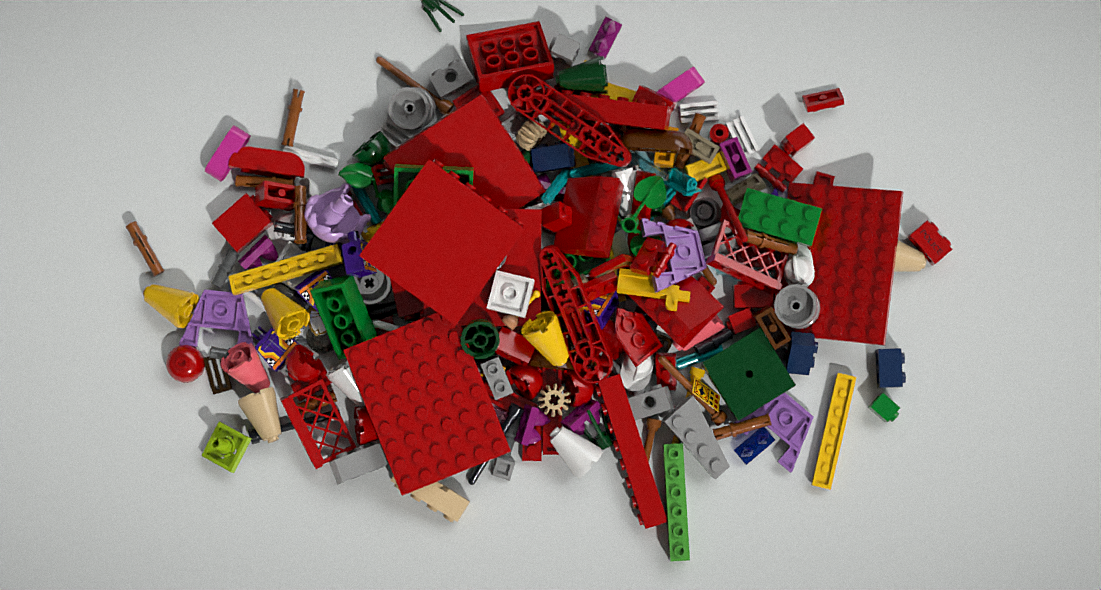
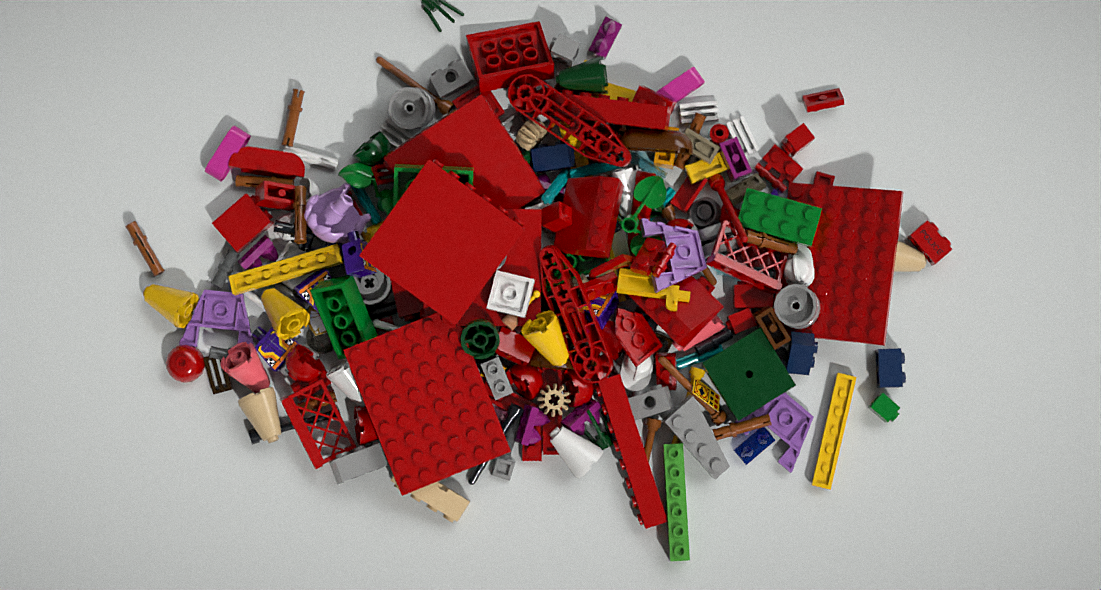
lime plate [201,421,252,473] -> none
teal hinge [664,168,702,196] -> none

